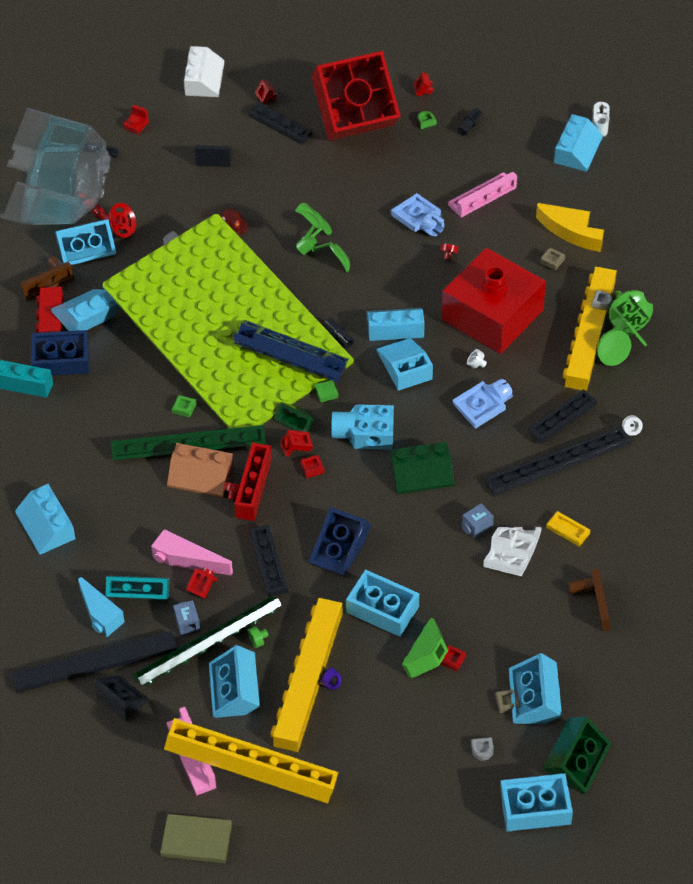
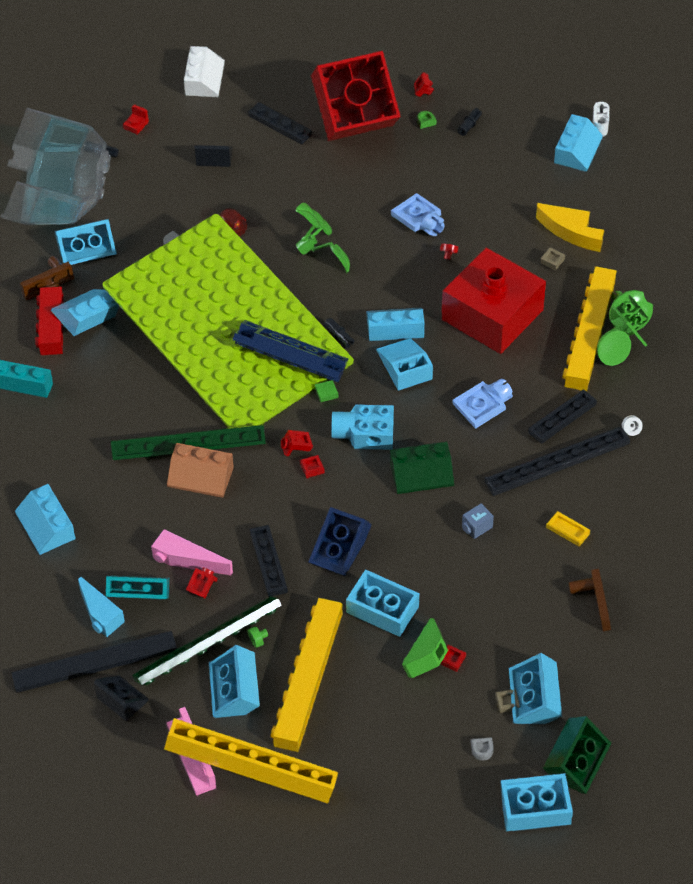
dark blue slope [31,330,90,375] -> none
red dish [80,194,136,238] -> none
olive tile [160,814,232,863] -> none
bright green tile [172,395,196,418] -> none
sand blue brick [173,600,200,636] -> none
red tile [223,482,240,499] -> none
red brick [234,443,272,521] -> none
red tile [255,80,278,104] -> none
dark green slope [274,402,314,432] -> none
dark purple tile [320,667,342,690] -> none
bright pink fence [448,172,517,217] -> none
white tile [467,349,487,369] -> none
white slope [484,527,541,576] -> none
light grey tile [592,290,613,310] -> none

